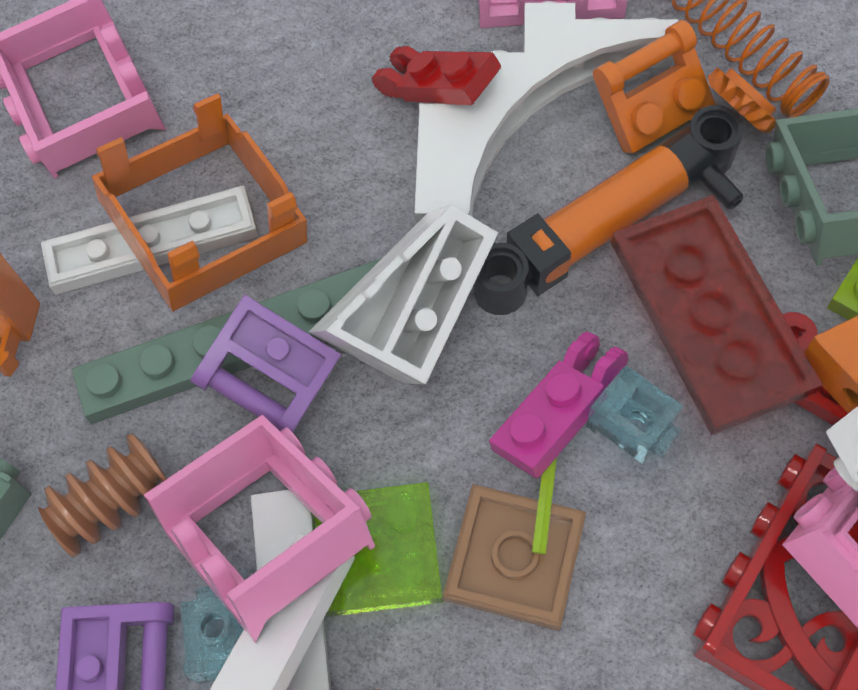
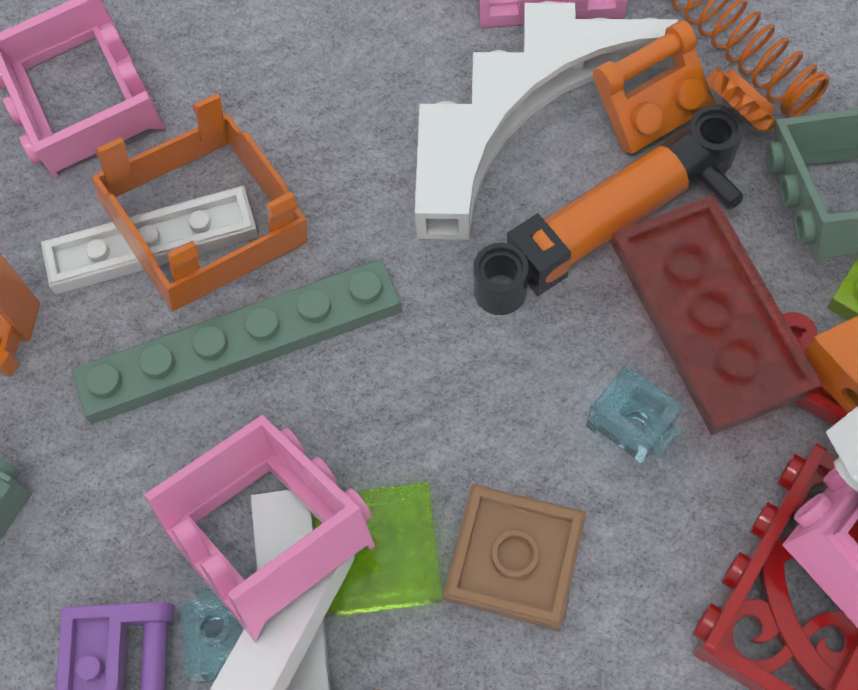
nougat piece [38,433,168,558] -> none
medium lavender plate [190,294,341,432] -> none
white wedge [308,205,498,384] -> none
red hinge [371,46,501,106] -> none
dark pink hinge [489,331,629,479] -> none
lime piece [532,457,557,554] -> none

